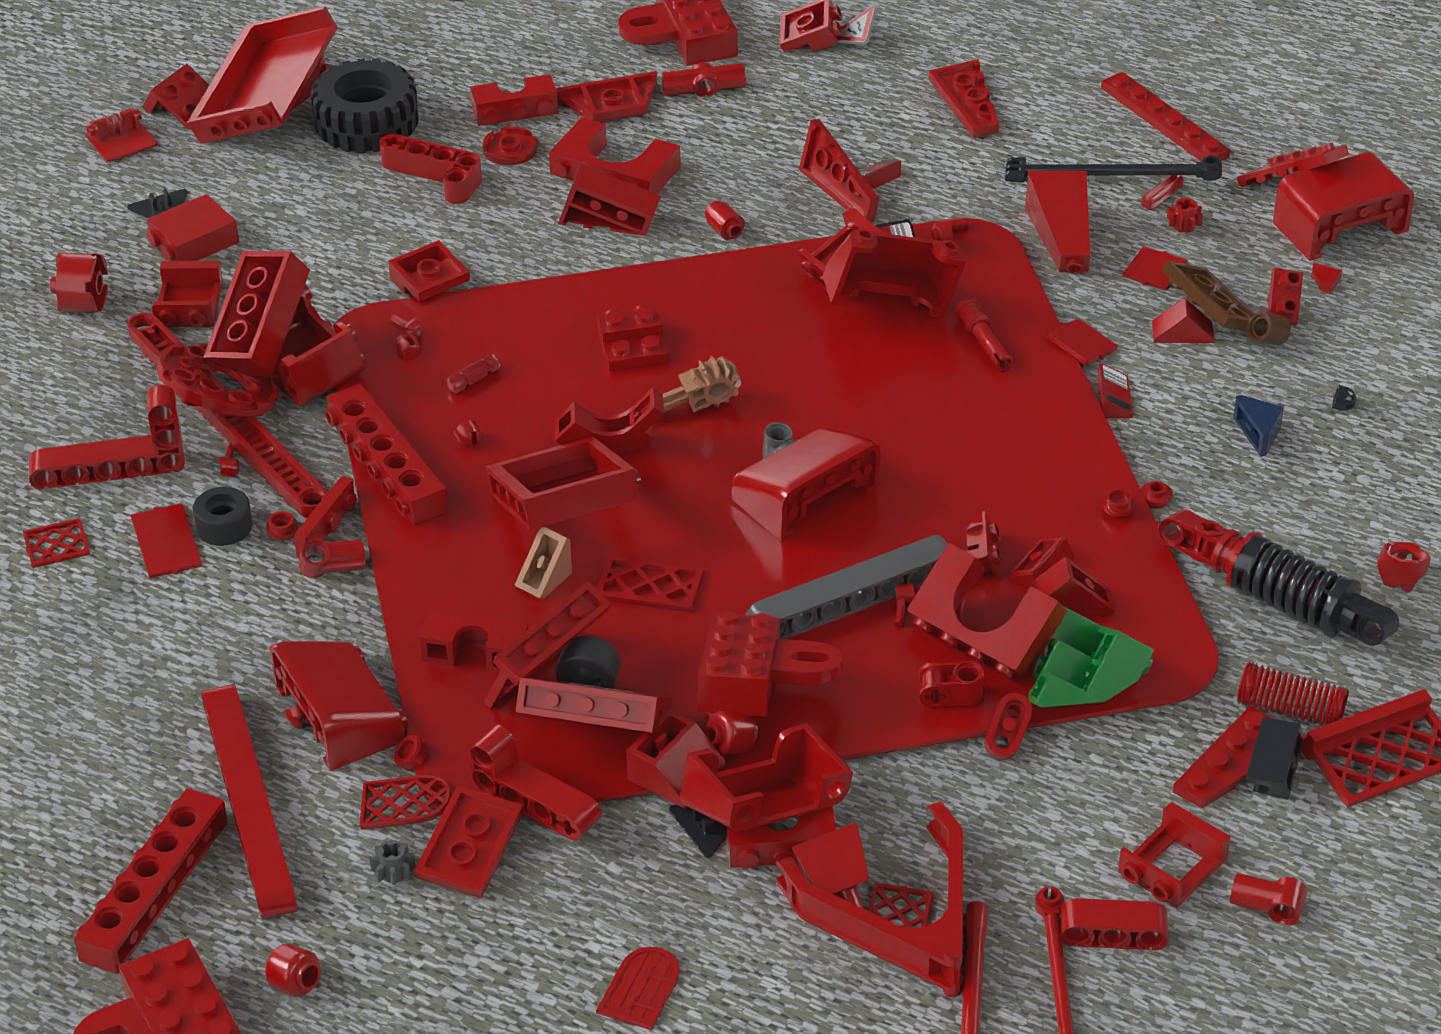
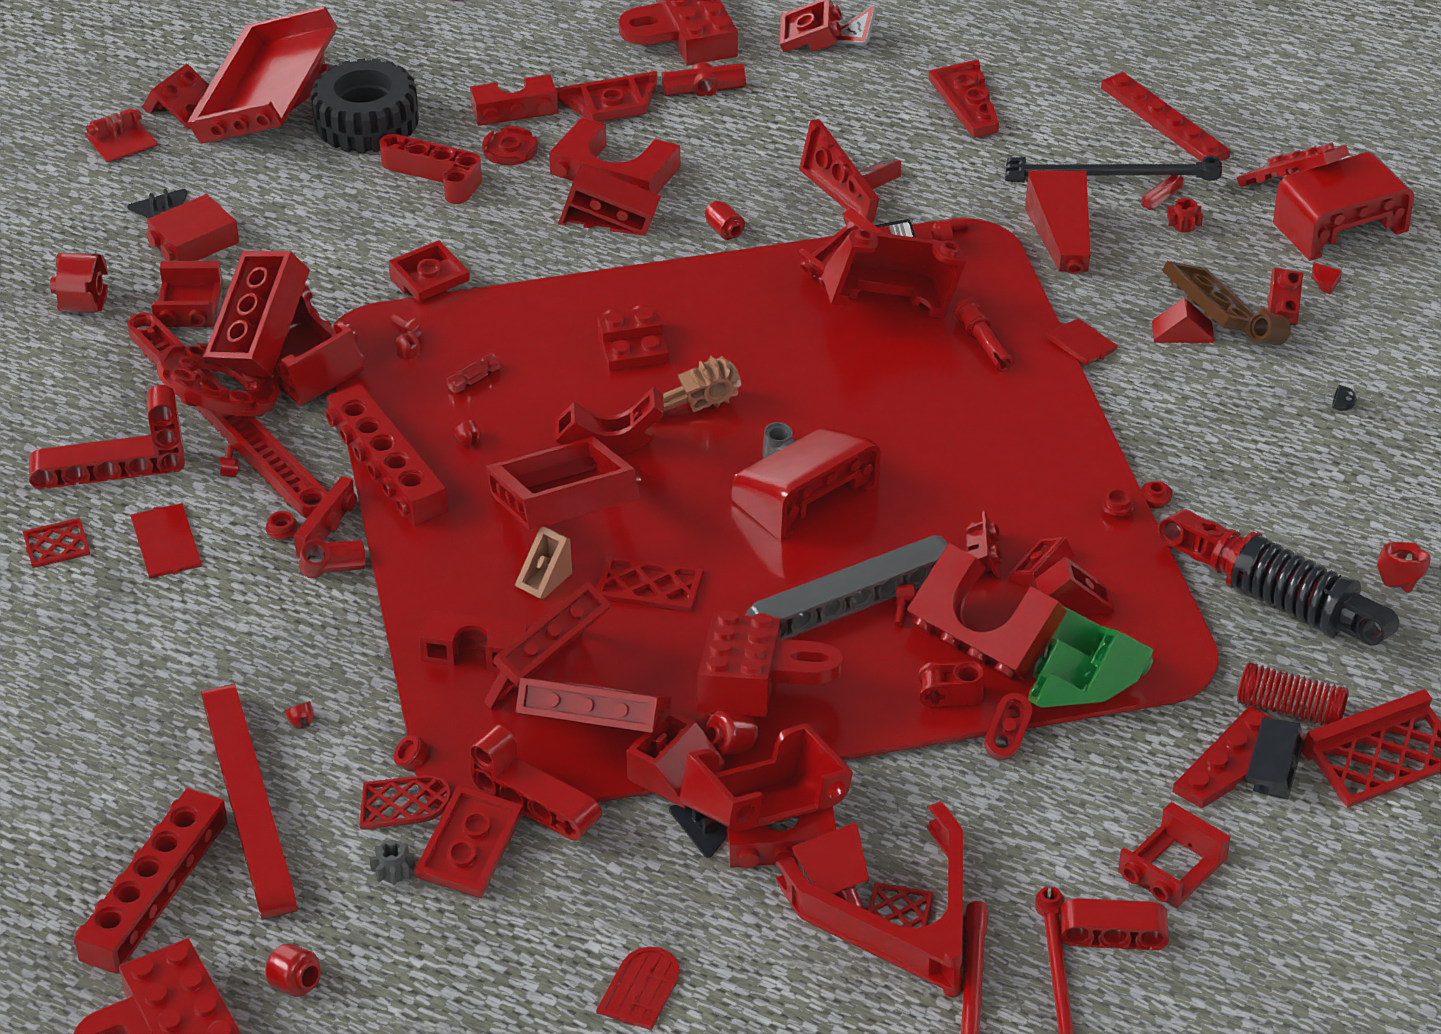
black tyre [192,486,253,546] -> none
red windscreen [270,641,408,771] -> none
black tyre [556,635,621,689] -> none
slope [1097,363,1133,418] -> none
red piece [1122,246,1188,291] -> none
red piece [1229,873,1307,926] -> none
dark blue slope [1233,395,1284,457] -> none

